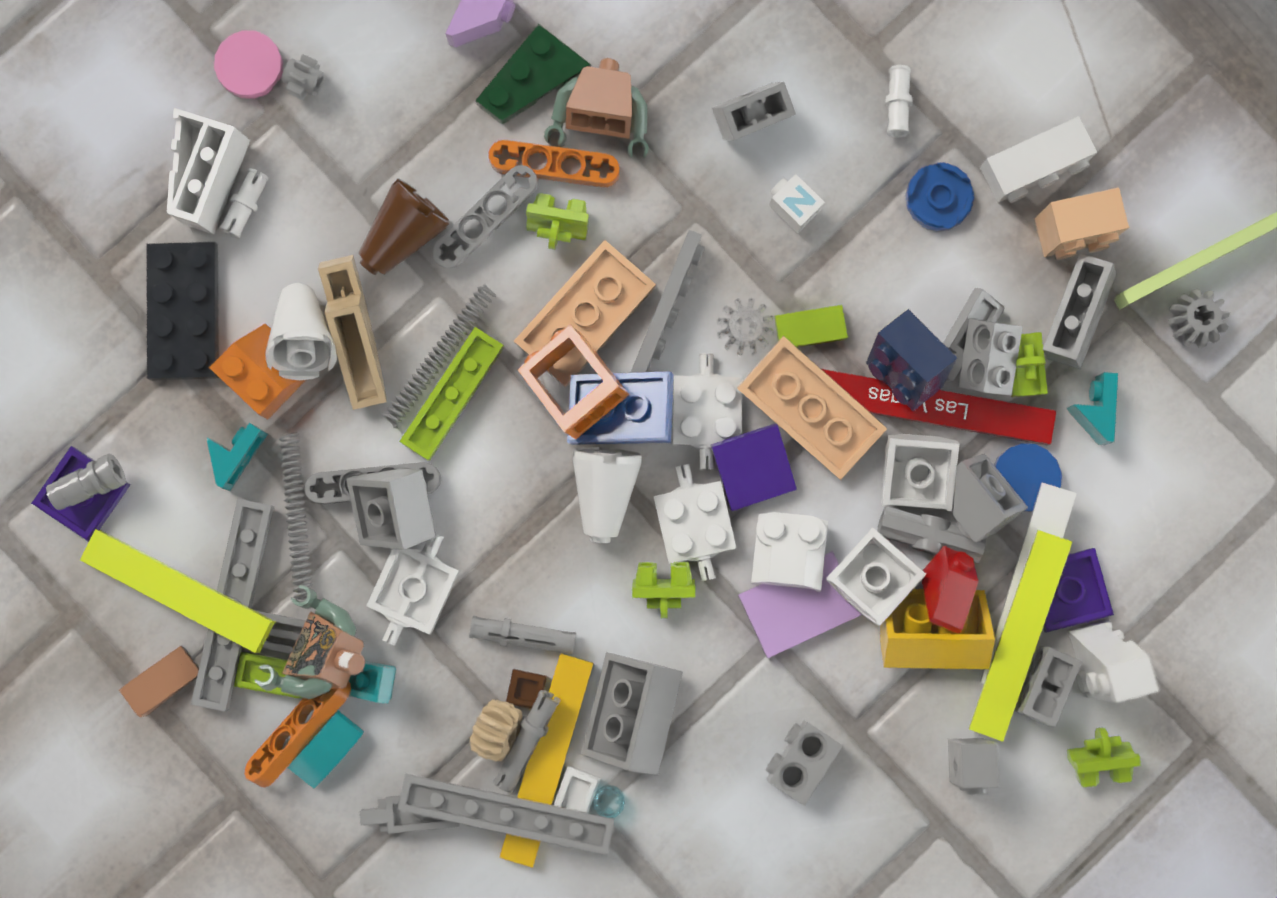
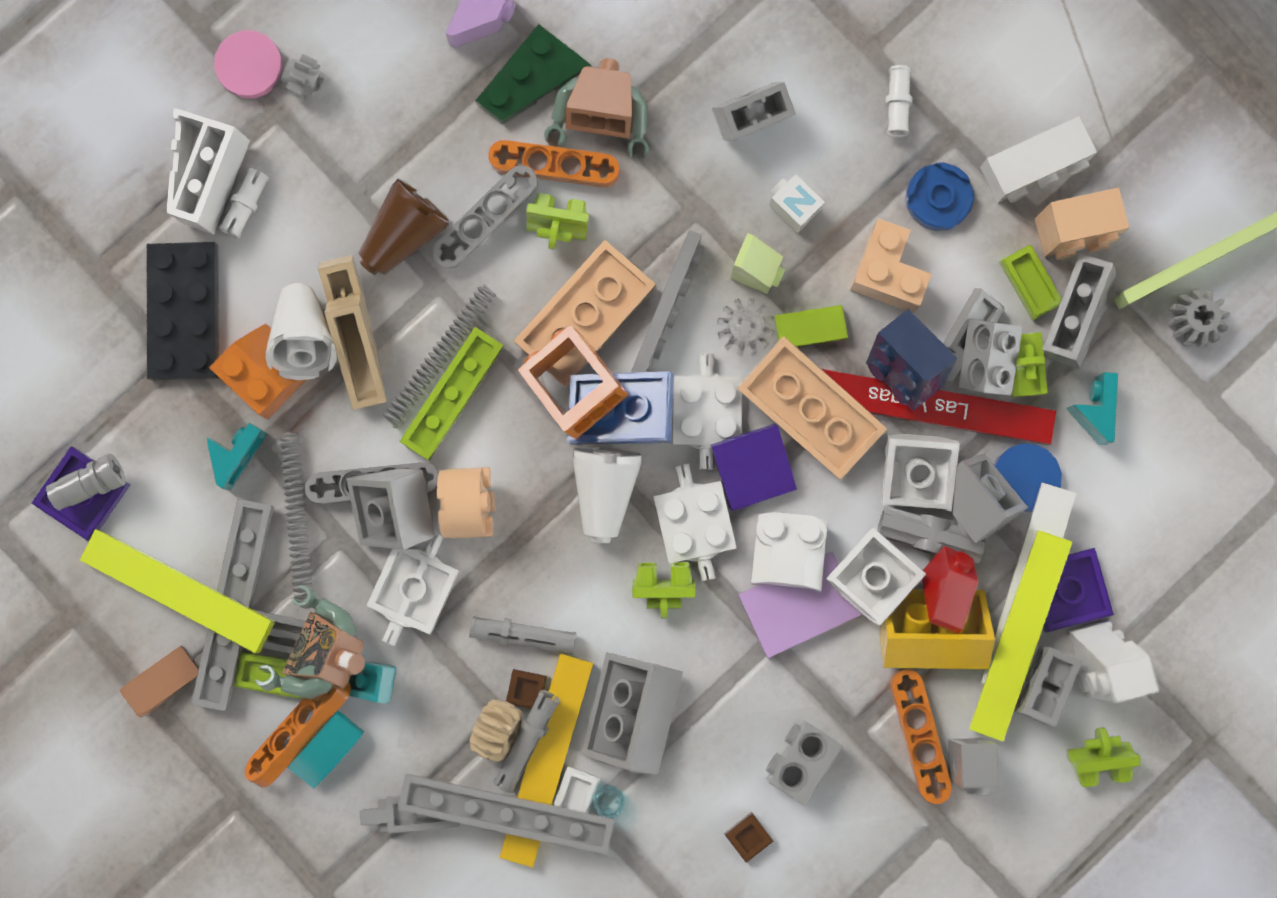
none -> light nougat brick [437,467,495,539]
none -> reddish brown tile [724,812,774,863]
none -> yellowish green slope [730,233,785,294]
none -> light nougat brick [850,218,932,313]
none -> orange beam [890,669,952,804]
none -> lime tile [999,244,1062,321]

